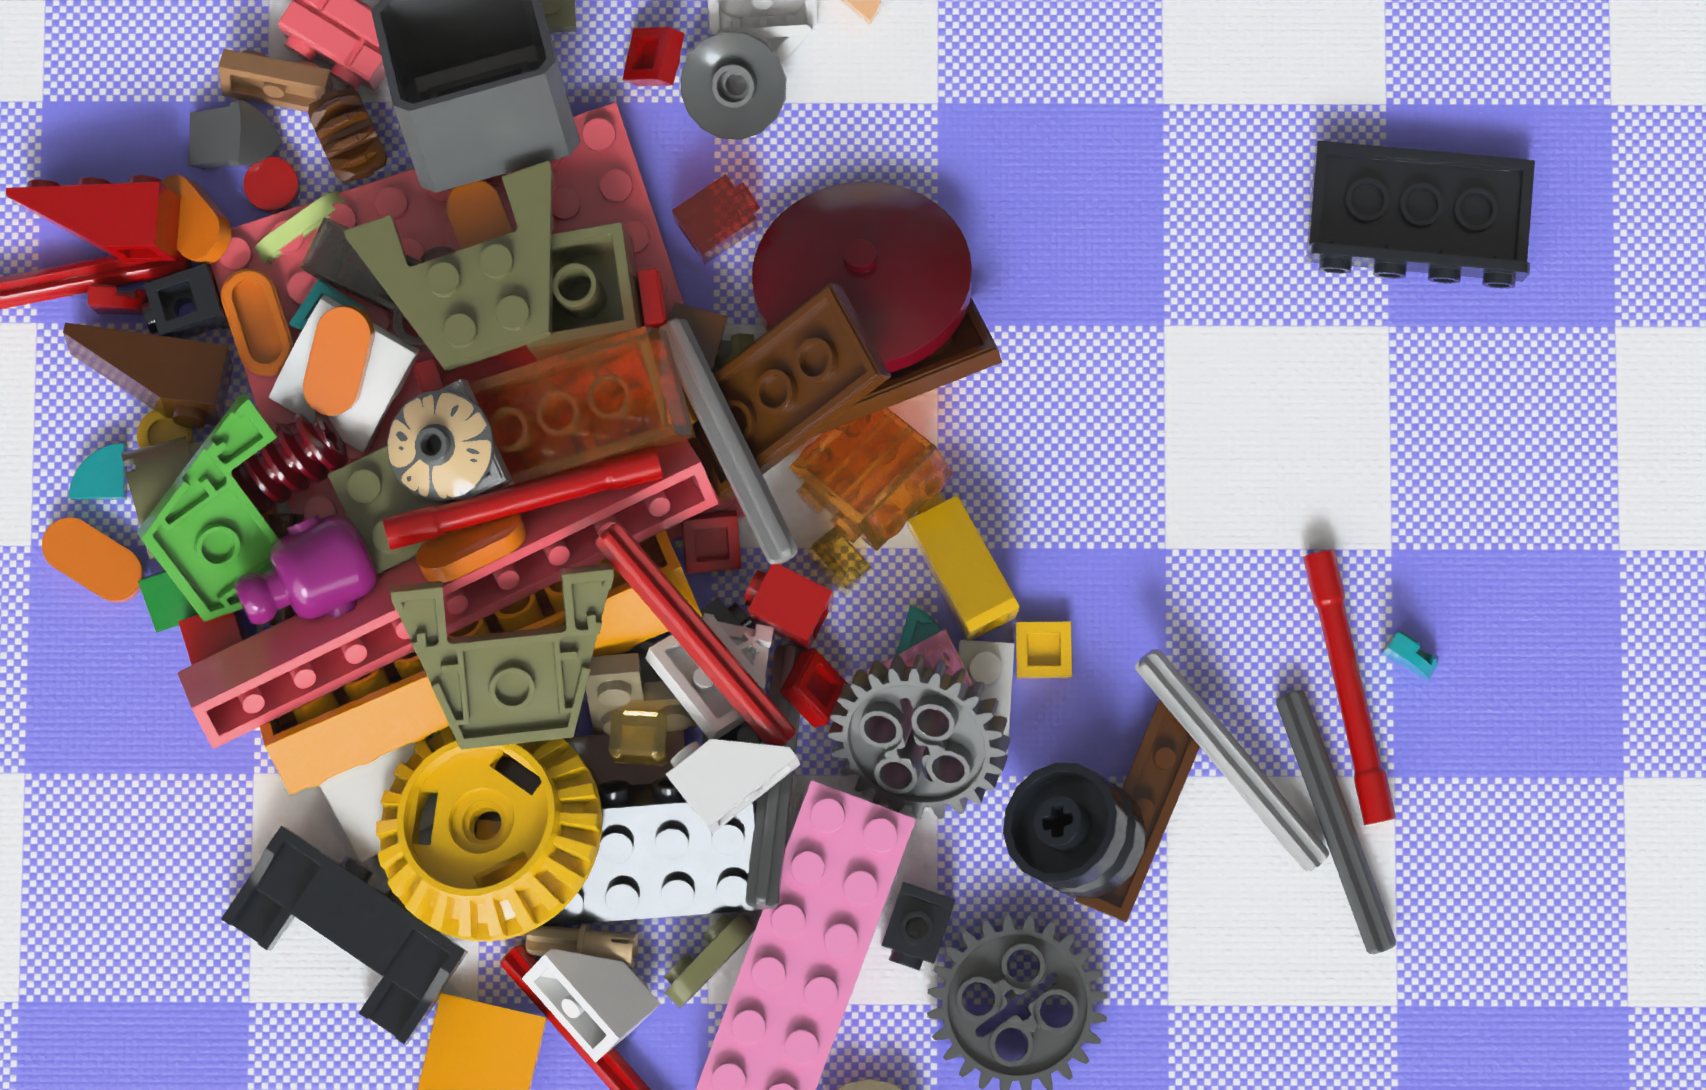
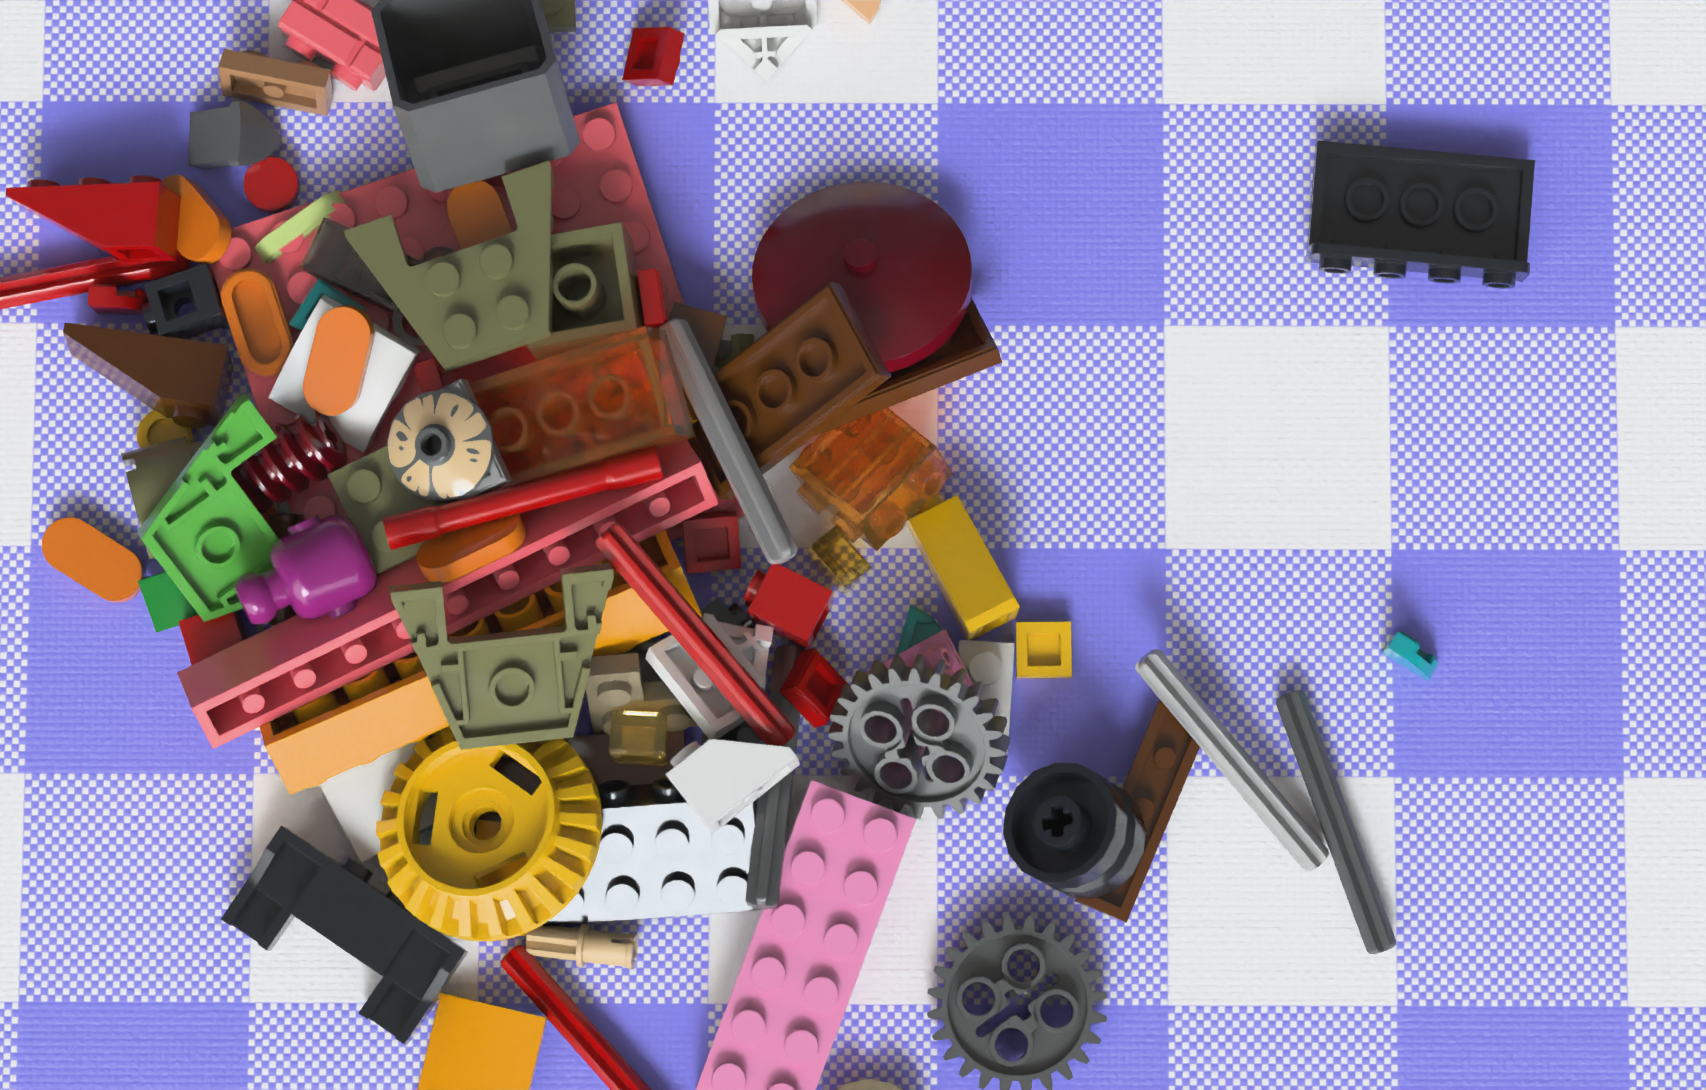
teal tile [69,443,127,500] -> none
reddish brown gear [308,86,387,183] -> none
white slope [522,949,661,1062] -> none
olive plate [664,913,756,1009] -> none
clear red brick [672,174,760,265] -> none
dark grey dish [681,32,787,140] -> none
black brick [881,882,956,971] -> none
red piece [1303,549,1397,826] -> none

